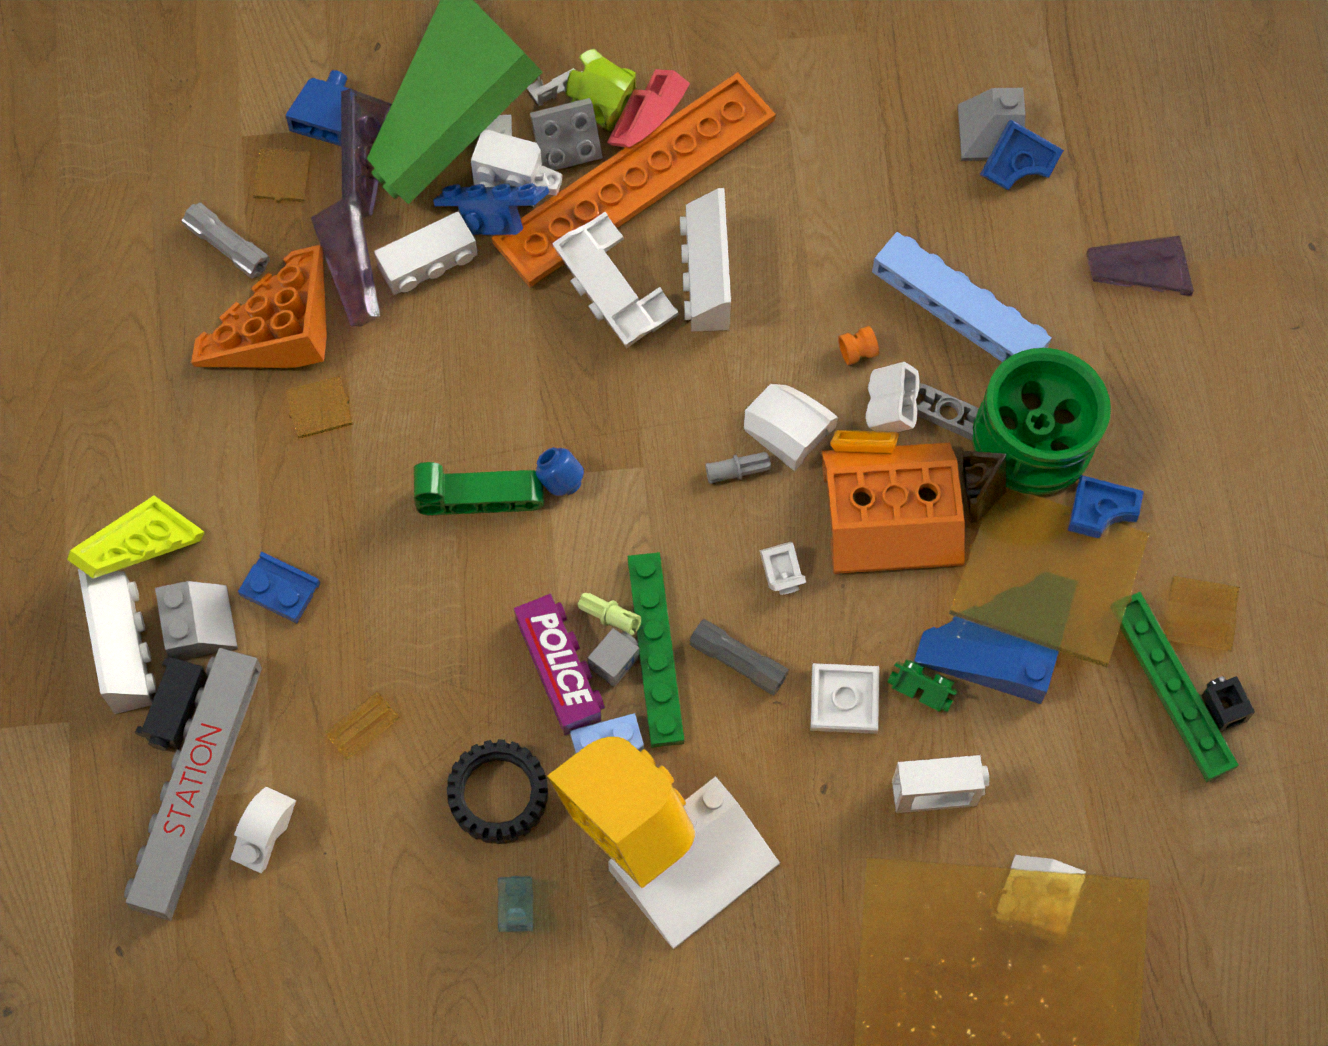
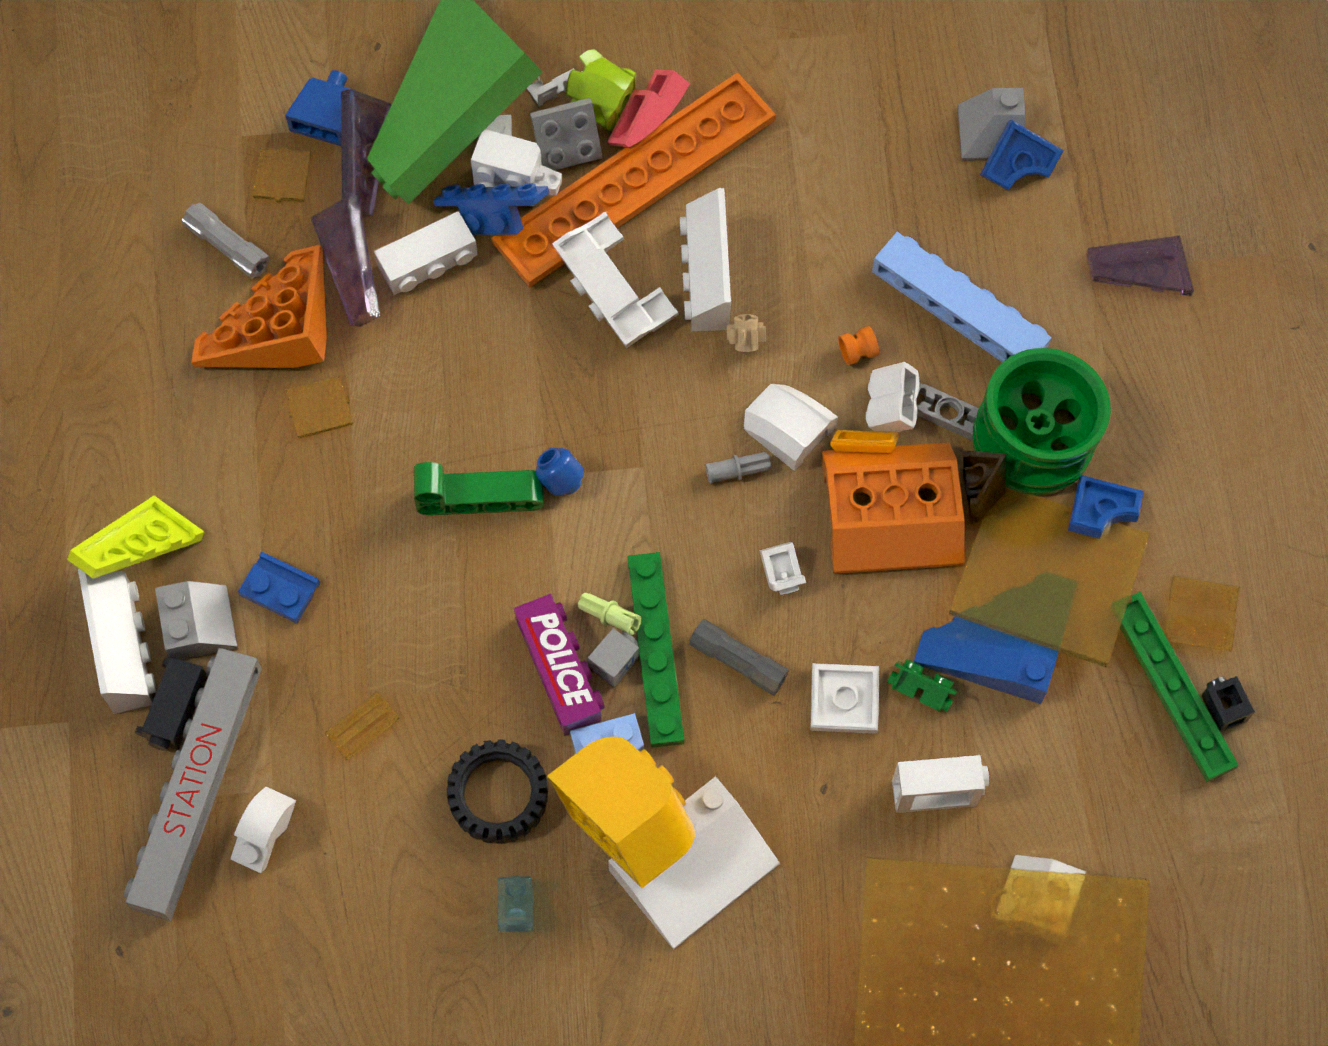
none -> tan gear [727,314,766,352]

